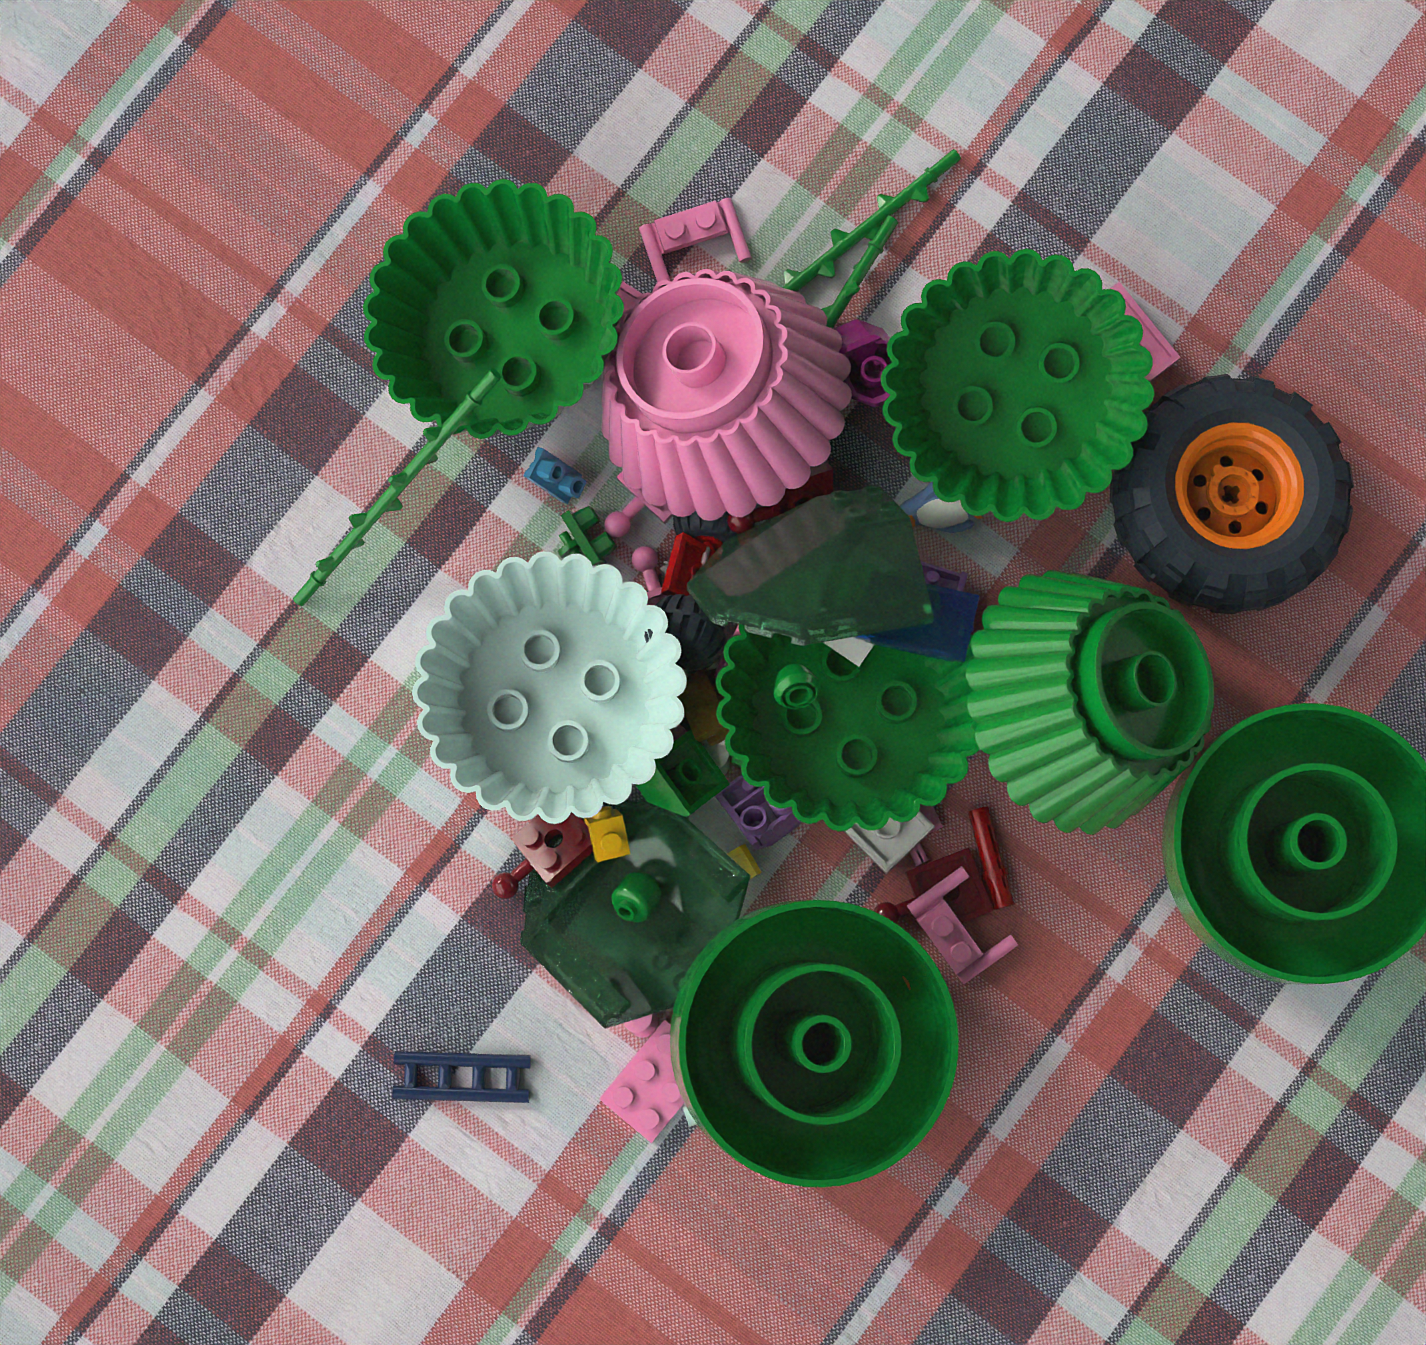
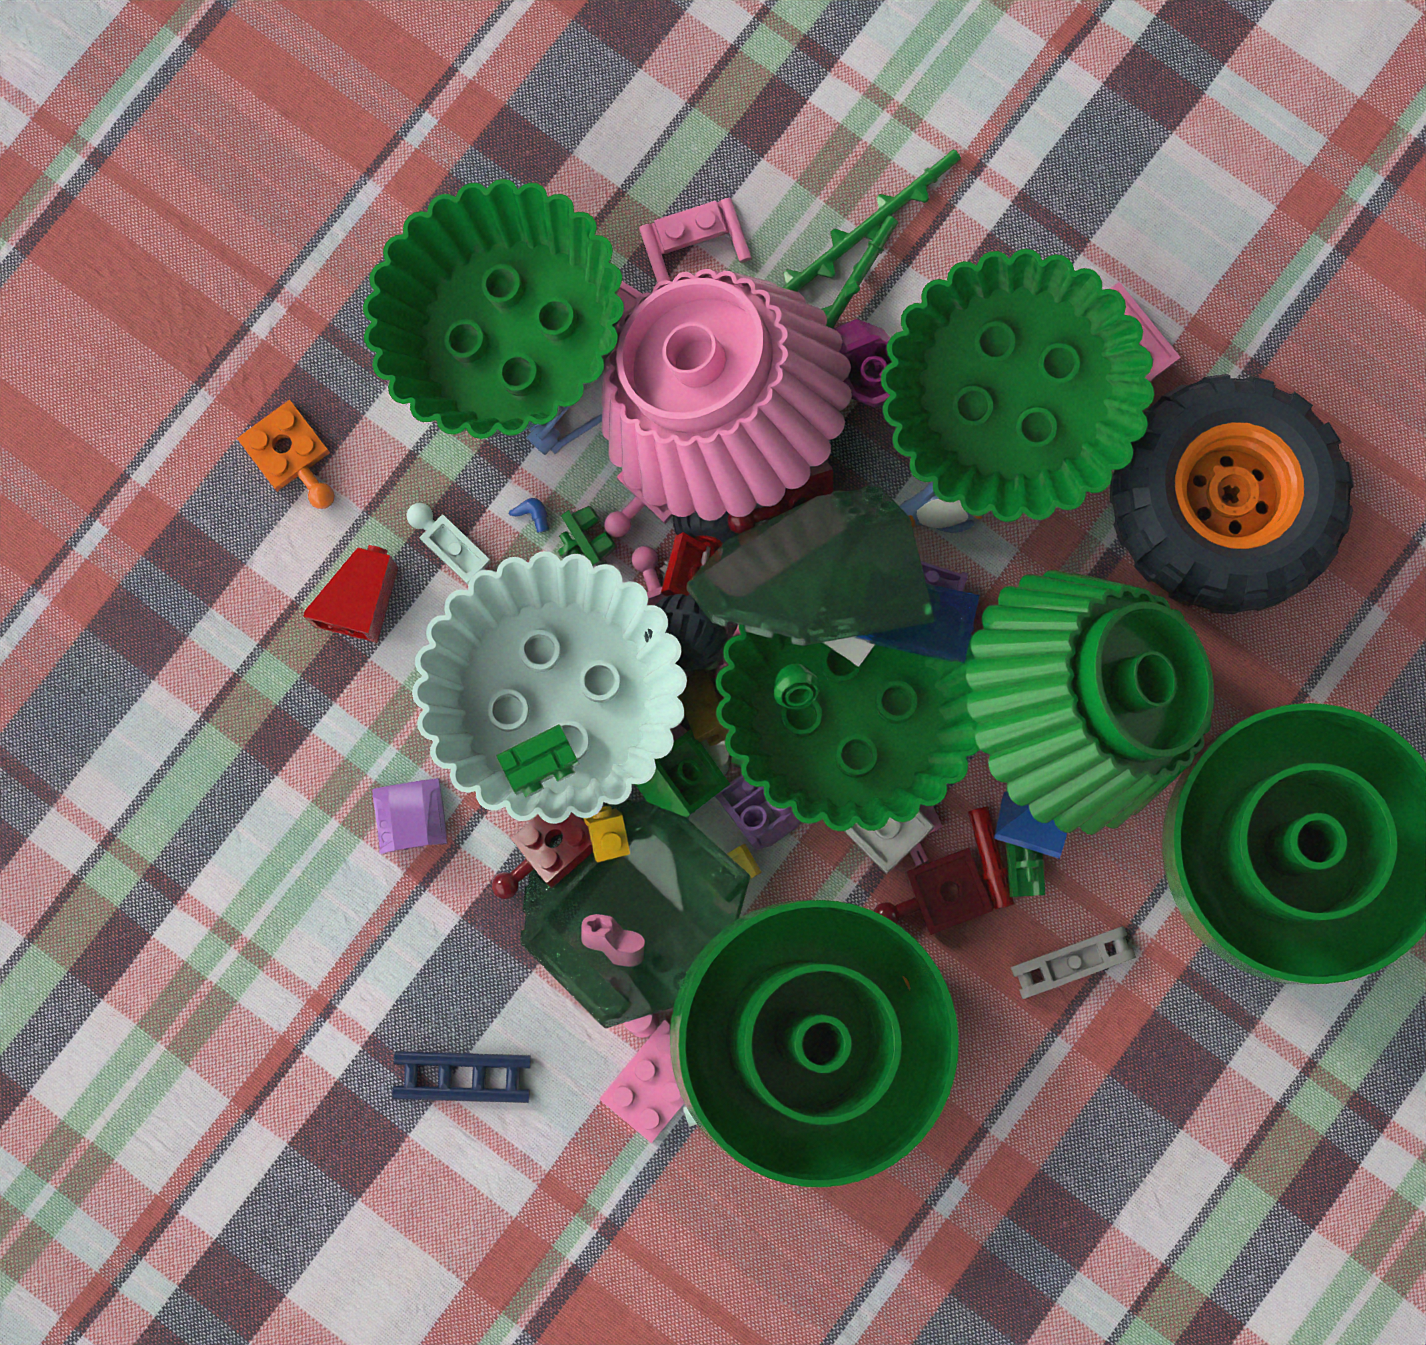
green plant [293,368,502,606] -> none
dark azure hips [523,447,586,504] -> none
green head [611,872,661,923] -> none
bright pink plate [907,866,1018,985] -> none
none -> orange plate [236,399,335,509]
none -> red slope [303,545,398,643]
none -> medium lavender slope [372,778,448,855]
none -> light aqua plate [407,503,496,585]
none -> green brick [496,724,579,798]
none -> blue animal [508,498,549,533]
none -> medium blue plant [526,406,602,455]
none -> bright pink piece [581,914,645,967]
none -> blue slope [994,791,1067,859]
none -> green hips [1006,842,1046,897]
none -> light grey plate [1010,926,1136,999]

